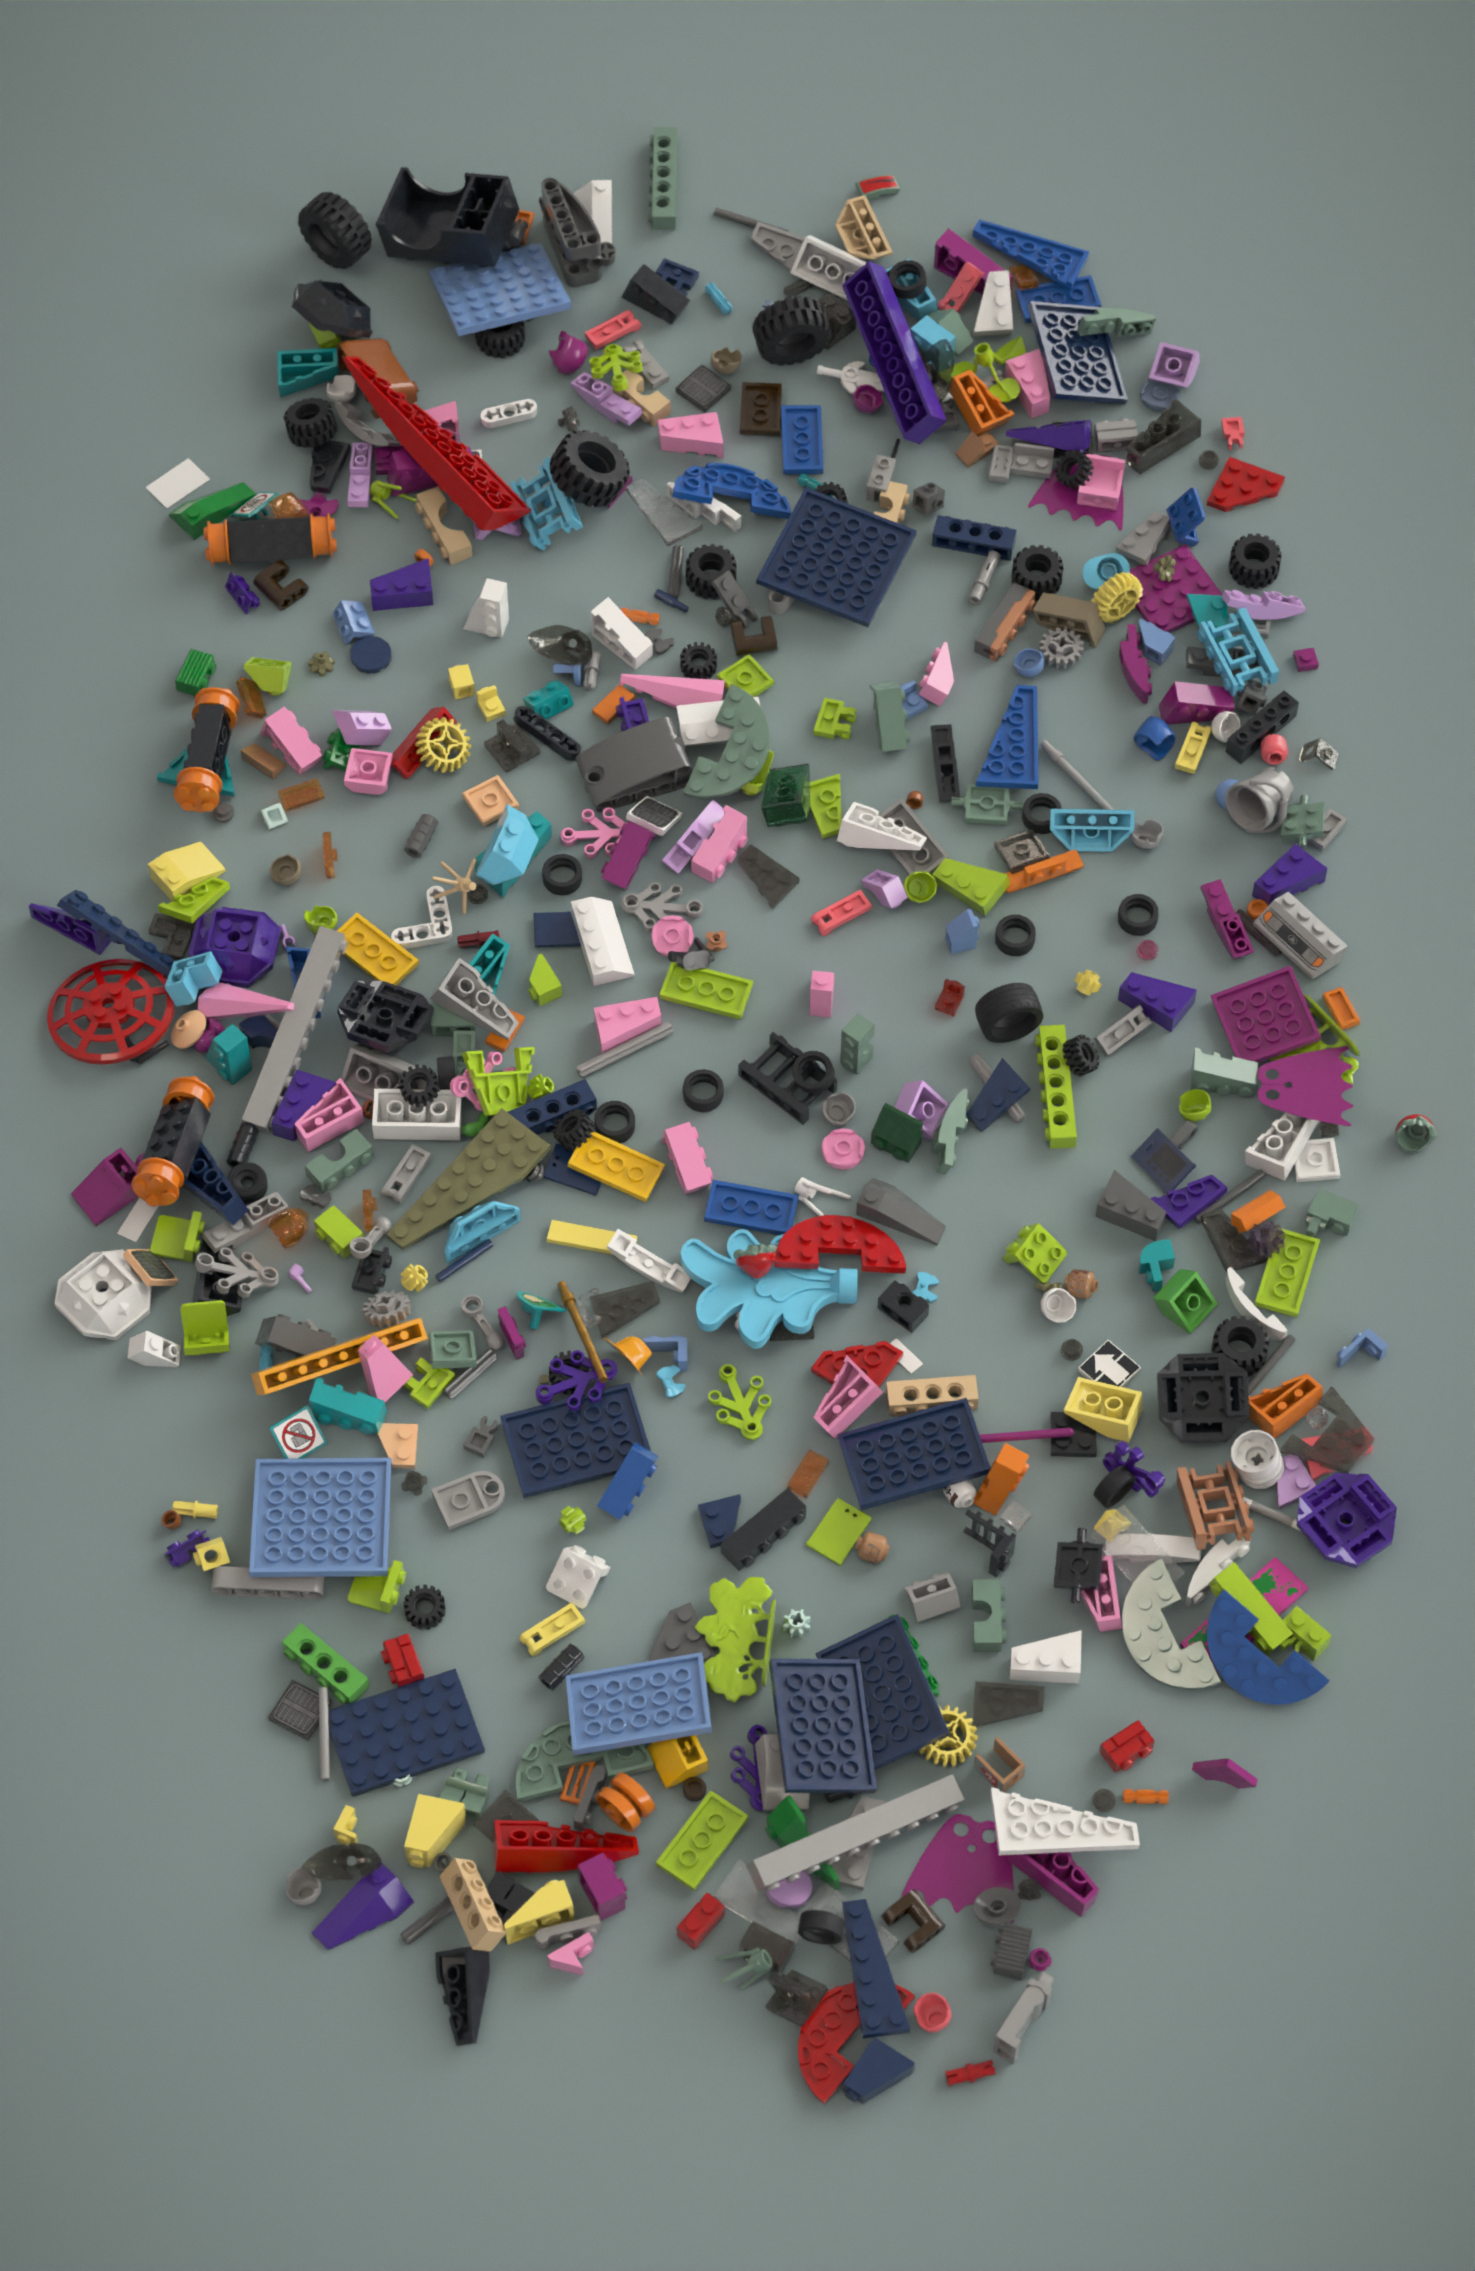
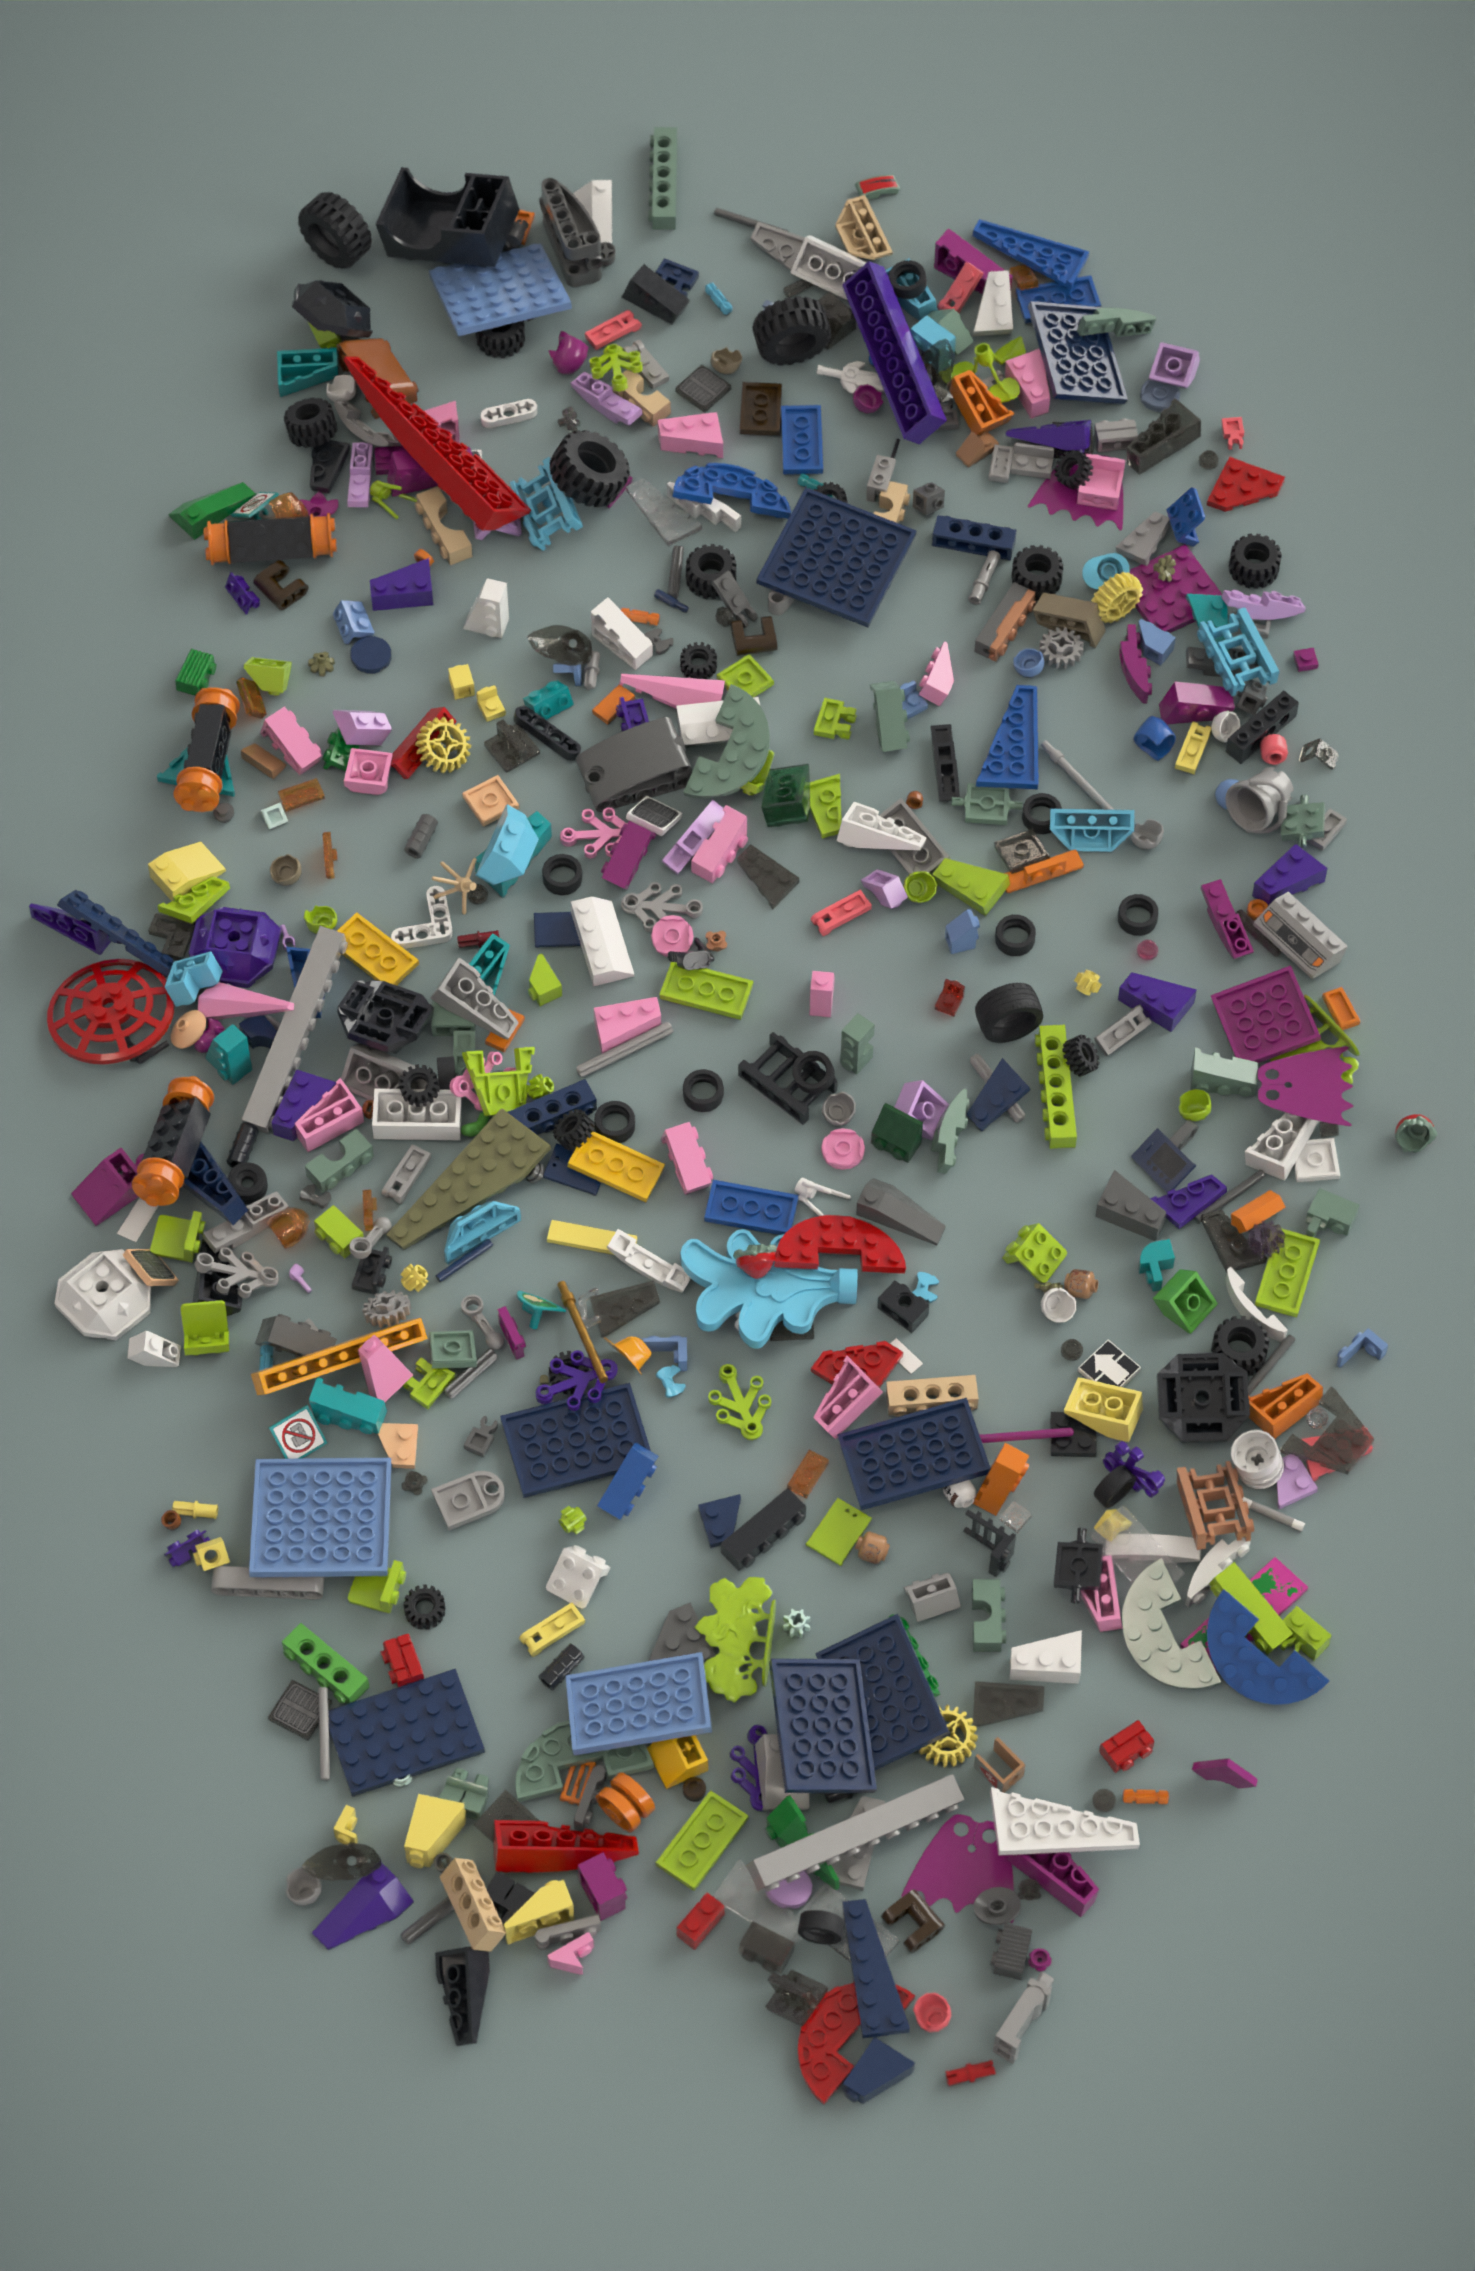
white sticker [145,458,210,508] -> none
sand green plant [716,1947,772,1989] -> none
dark purple piece [1296,1473,1397,1568] -> none

